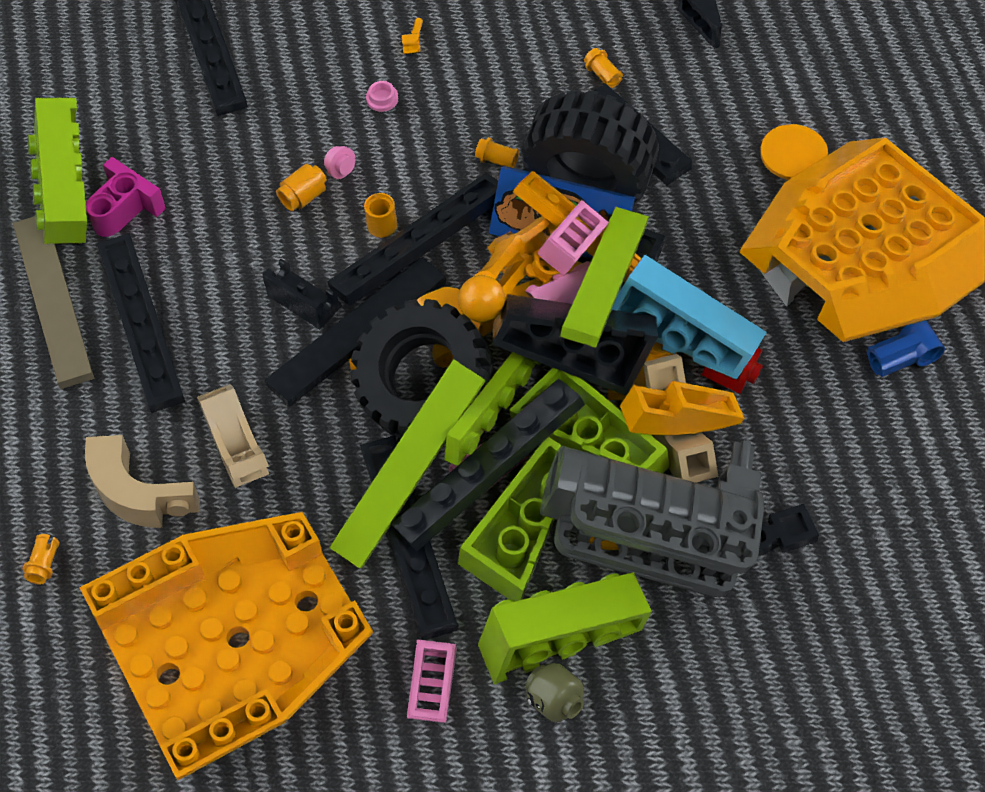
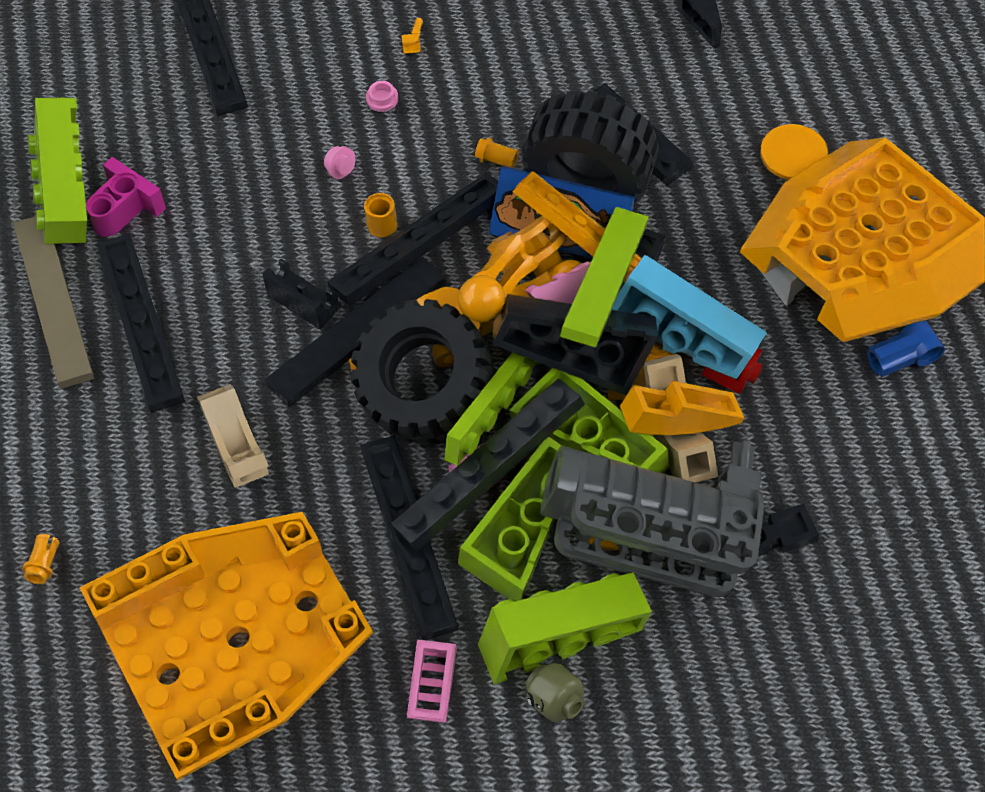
tan arch [85,435,200,528] -> none
light orange brick [276,164,327,211] -> none
lime tile [329,359,486,569] -> none
light orange plate [525,250,559,285] -> none
bright pink slope [538,200,609,275] -> none
light orange pin [584,48,623,88] -> none

